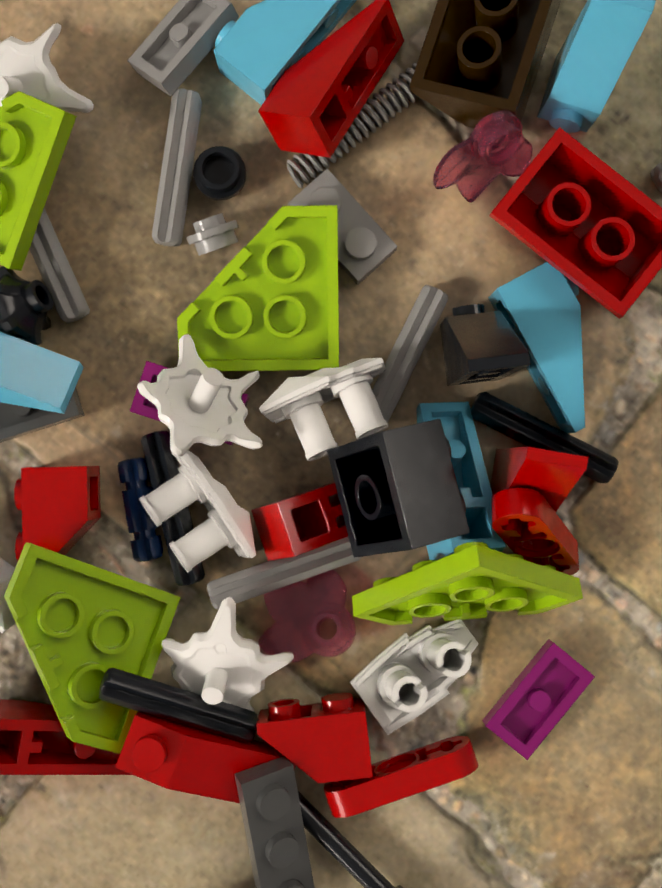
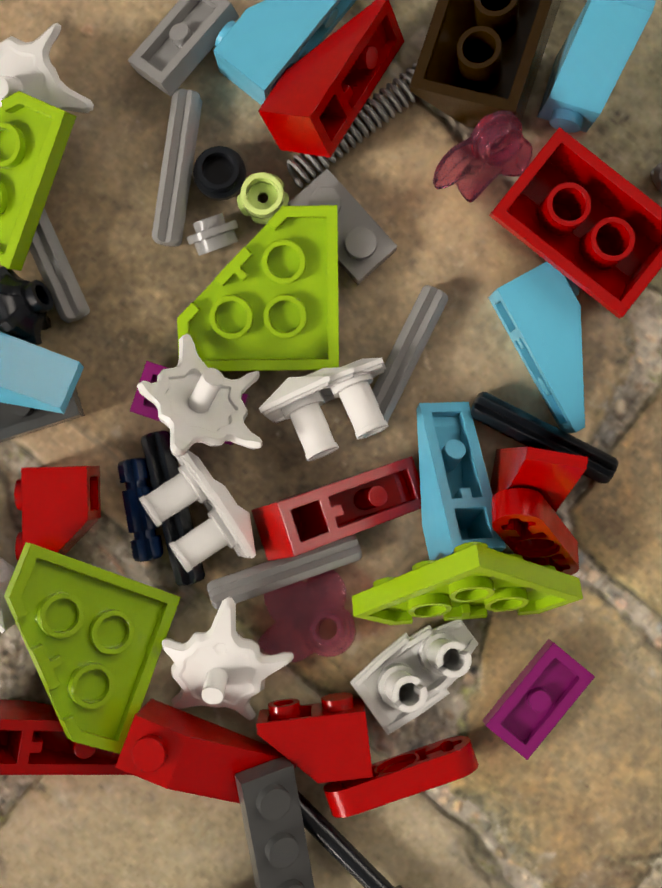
black axle [99,668,259,744] -> none
black brick [327,419,470,558] -> none
black slope [440,304,531,386] -> none
none -> yellowish green plate [237,172,289,225]

